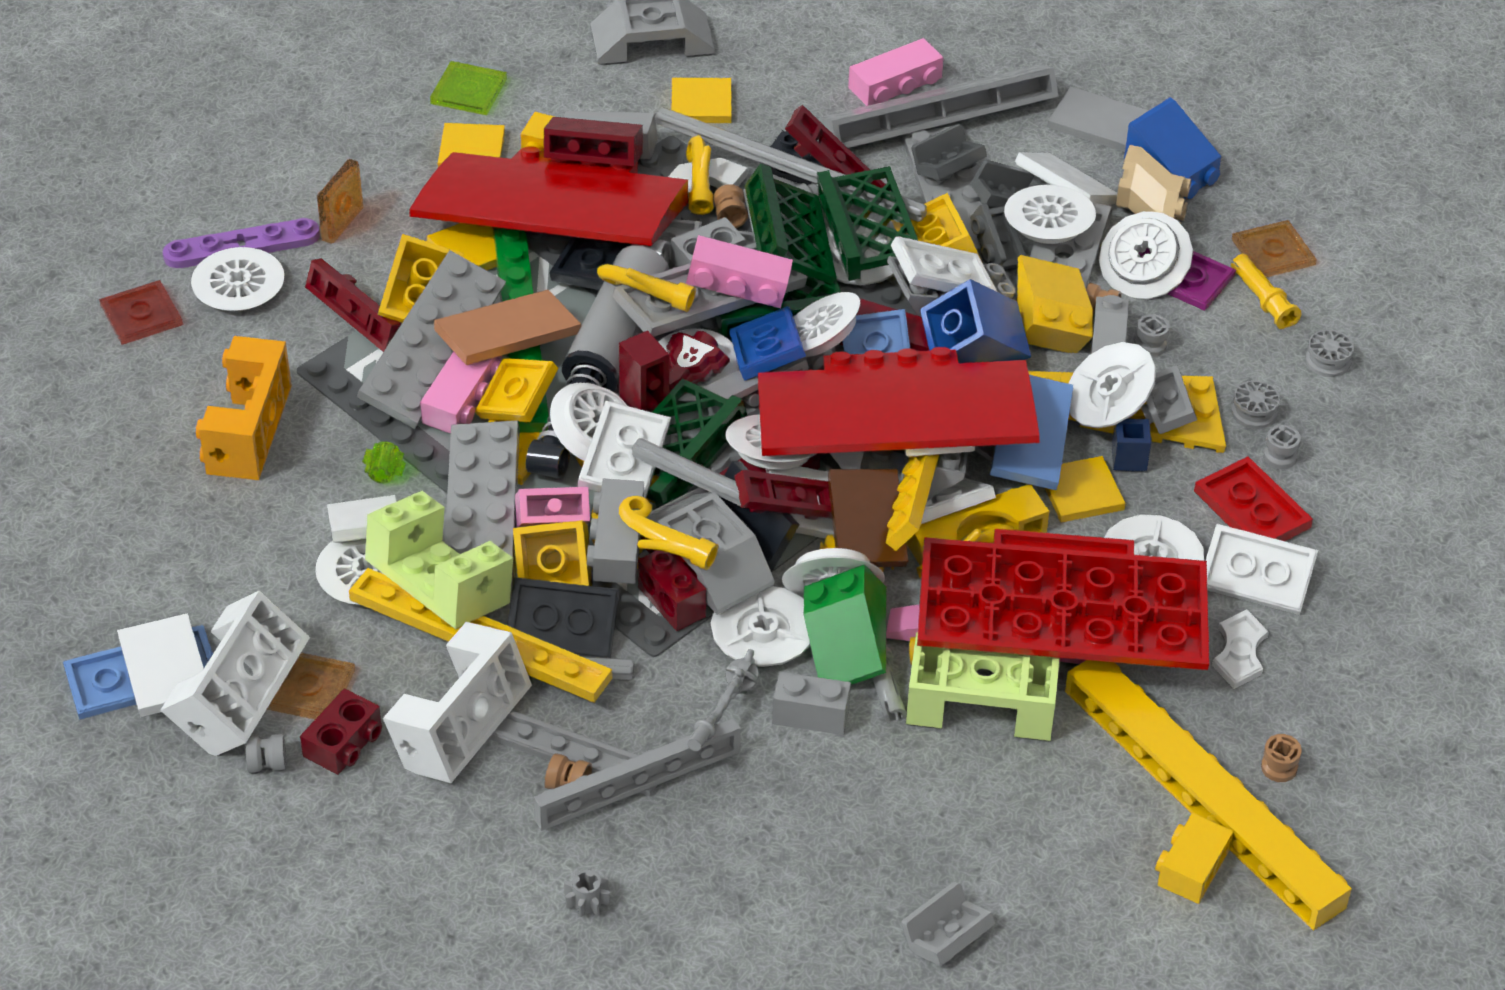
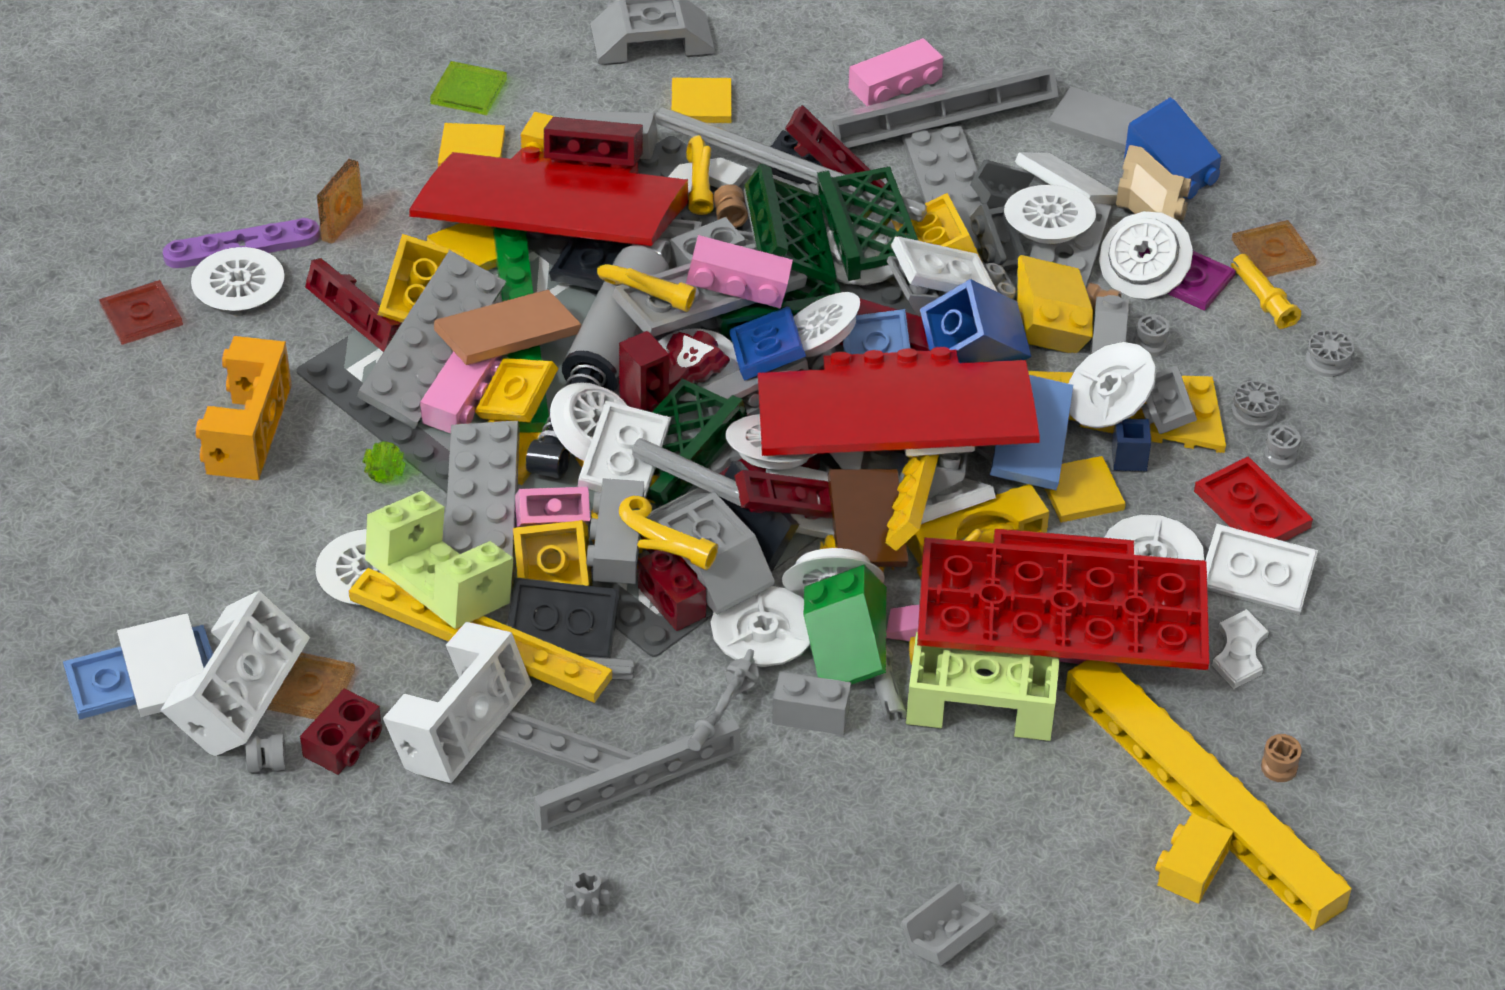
white tile [327,495,396,543] -> none
medium nougat wheel [545,753,592,789] -> none
dark grey bracket [911,124,987,181] -> none

